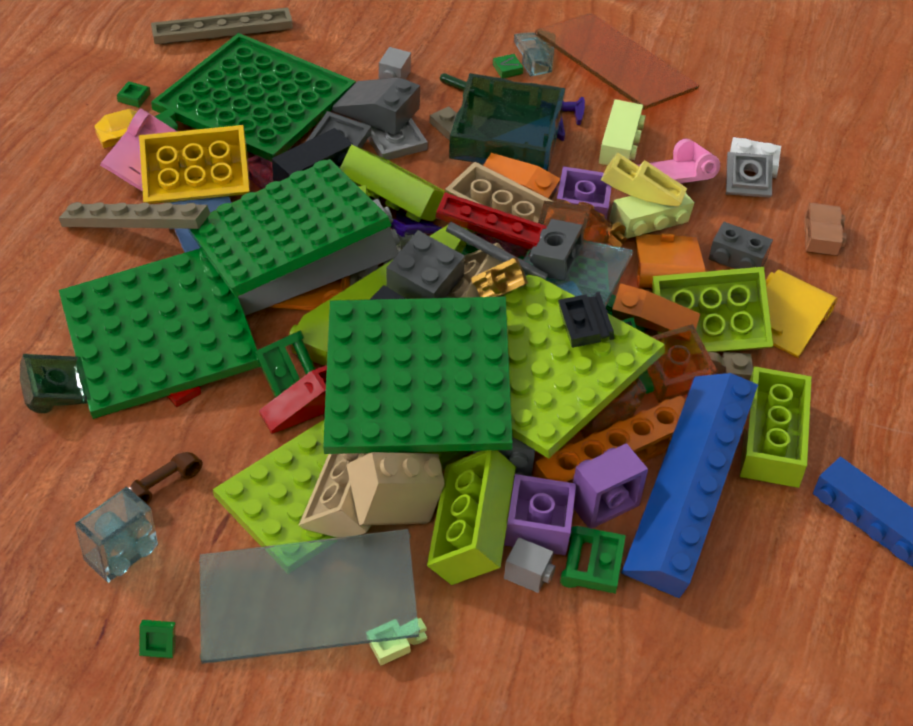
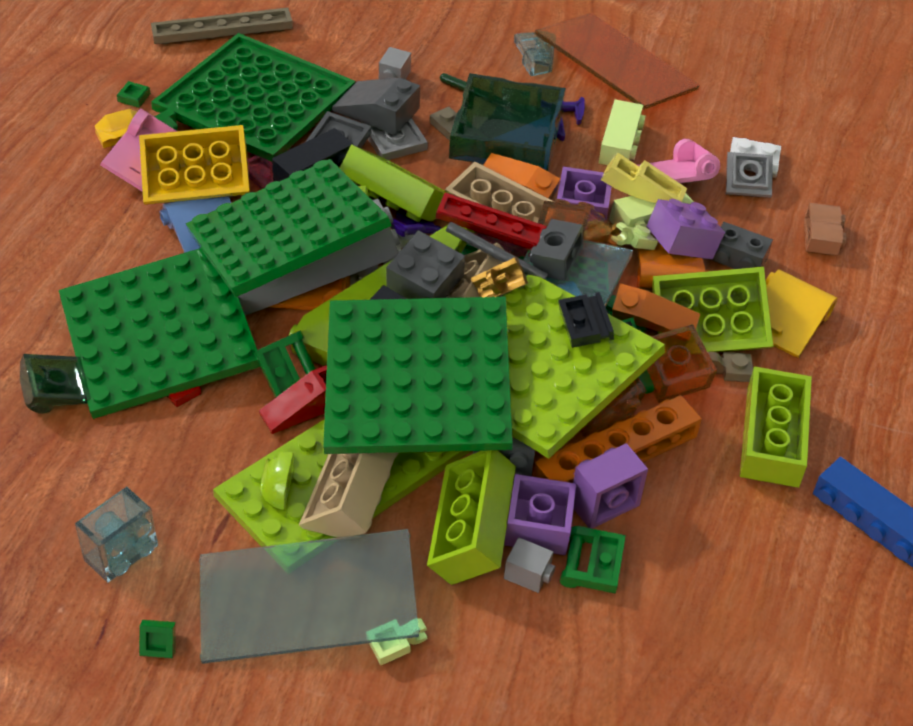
dark tan plate [59,202,210,229] -> none
reddish brown bar [126,452,203,511] -> none
tan slope [346,452,445,526] -> none
green tile [492,54,524,78] -> none
blue slope [621,373,758,599] -> none
none -> lime brick [260,452,295,510]
none -> yellowish green plate [611,222,658,250]
none -> medium lavender brick [646,199,725,259]

